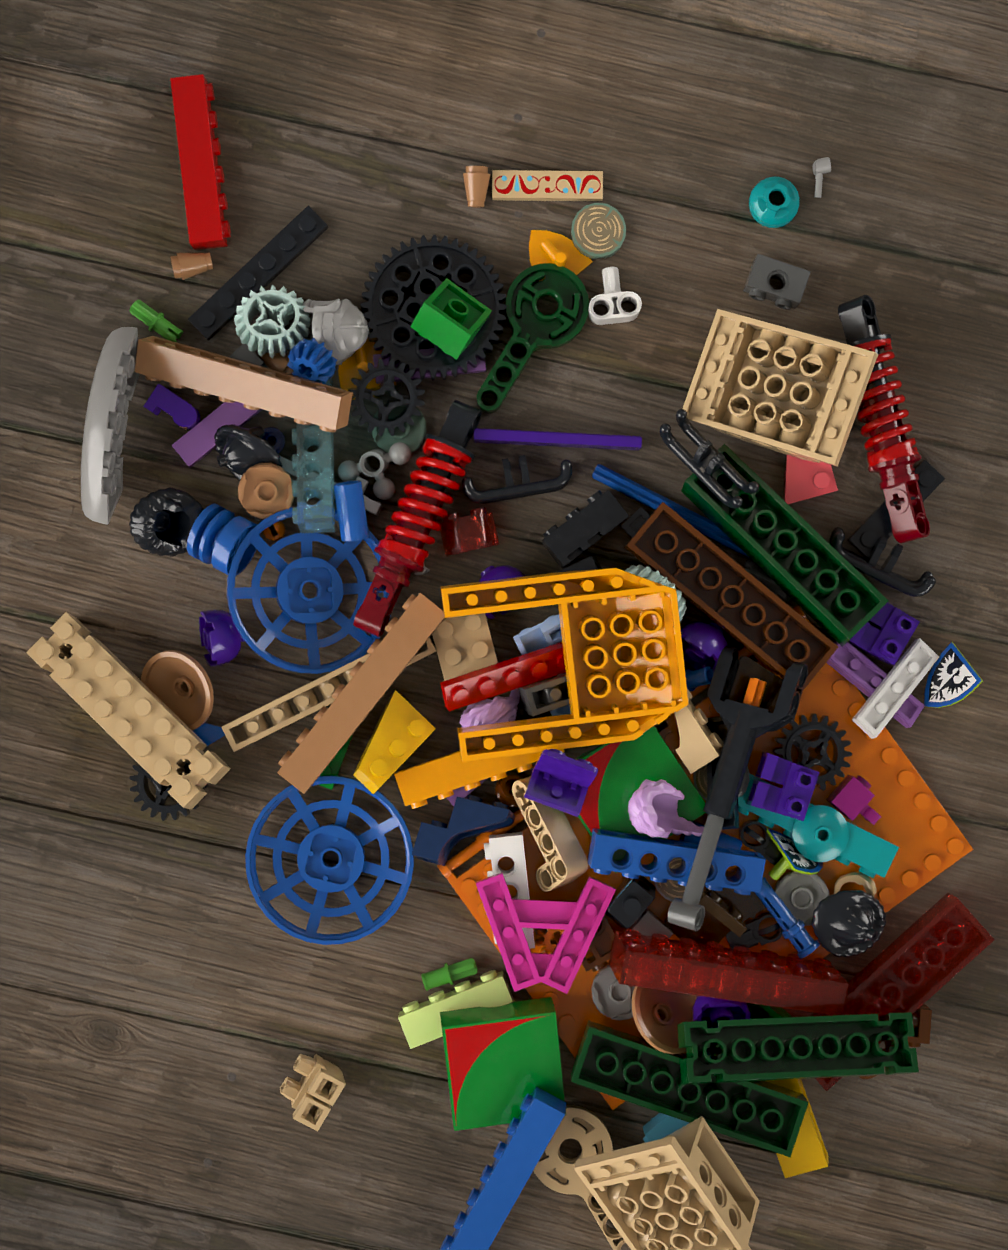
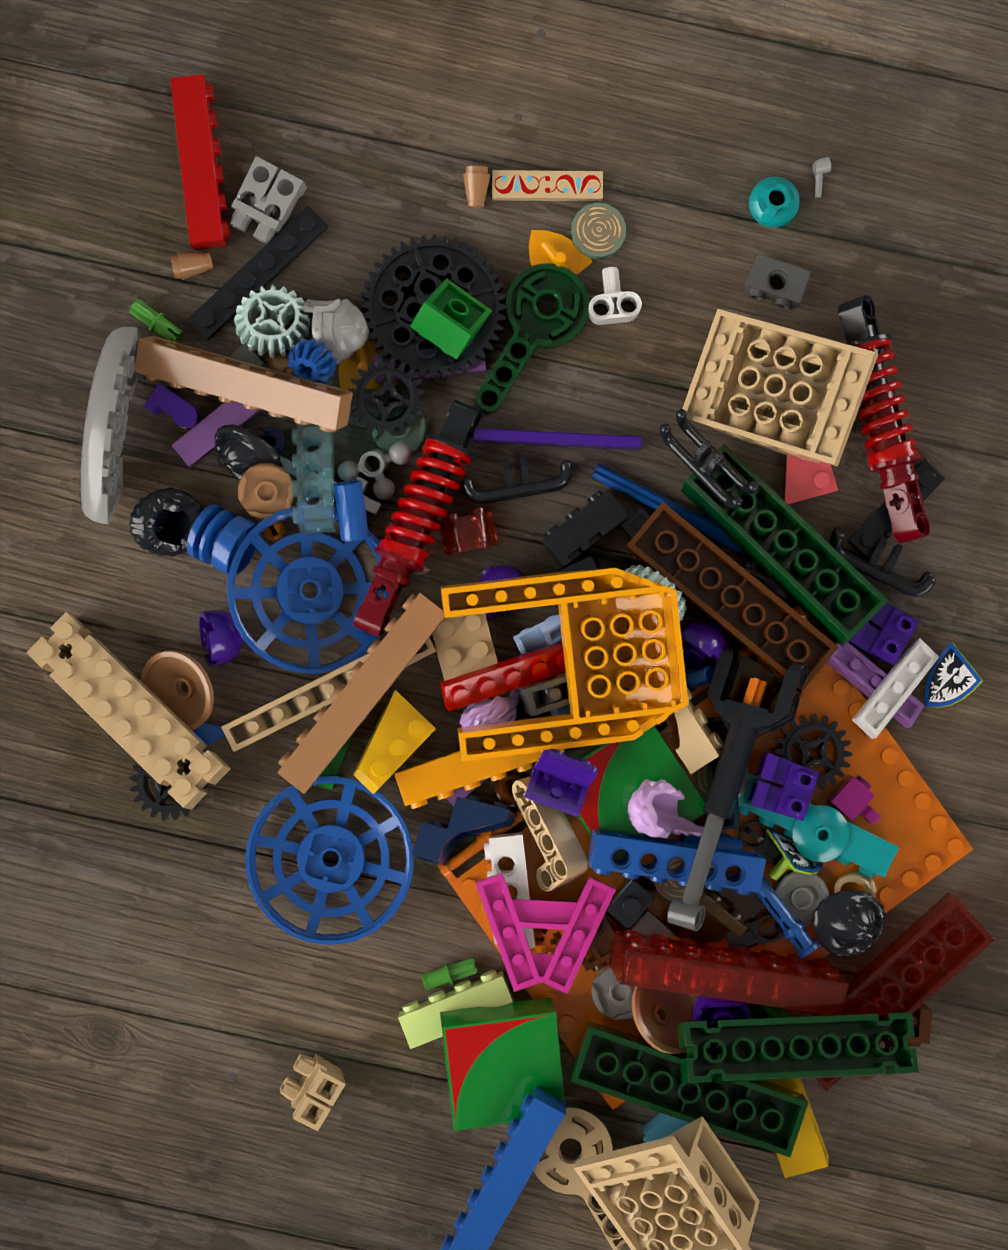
none -> light grey hips [230,156,307,245]

